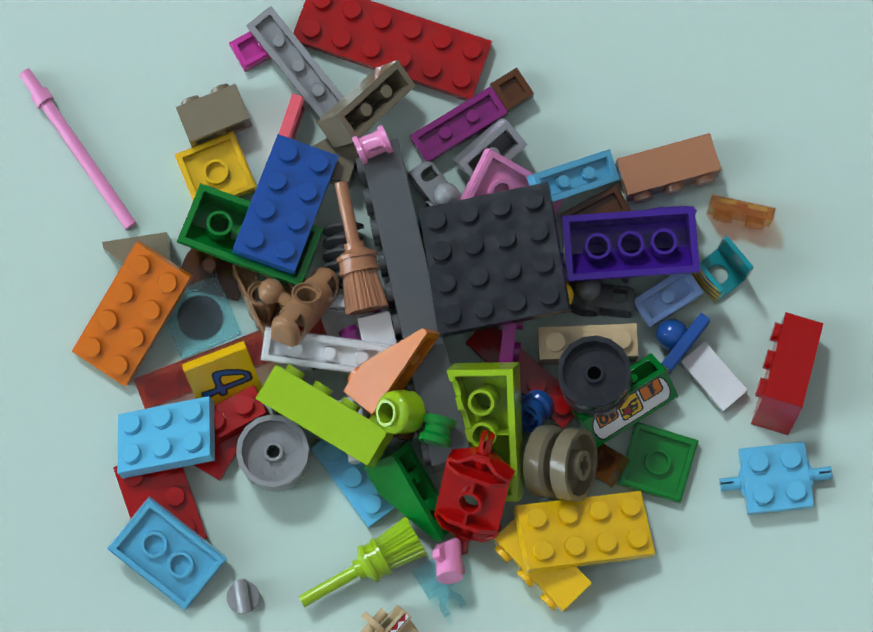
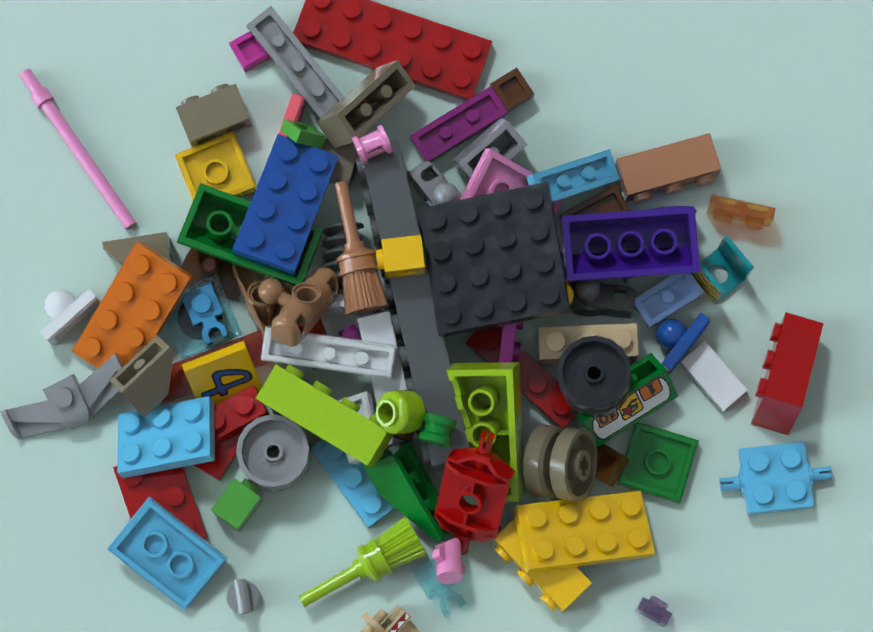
orange slope [343,328,440,415] -> none
blue wheel [521,390,554,433] -> none
none -> light grey plate [1,352,124,439]
none -> white tile [40,288,101,345]
none -> dark tan slope [109,335,174,417]
none -> dark azure plate [181,283,228,345]
none -> bright green brick [211,478,263,532]
none -> bright green tile [280,119,326,148]
none -> yellow brick [376,235,425,278]
none -> clear purple plate [635,595,673,627]

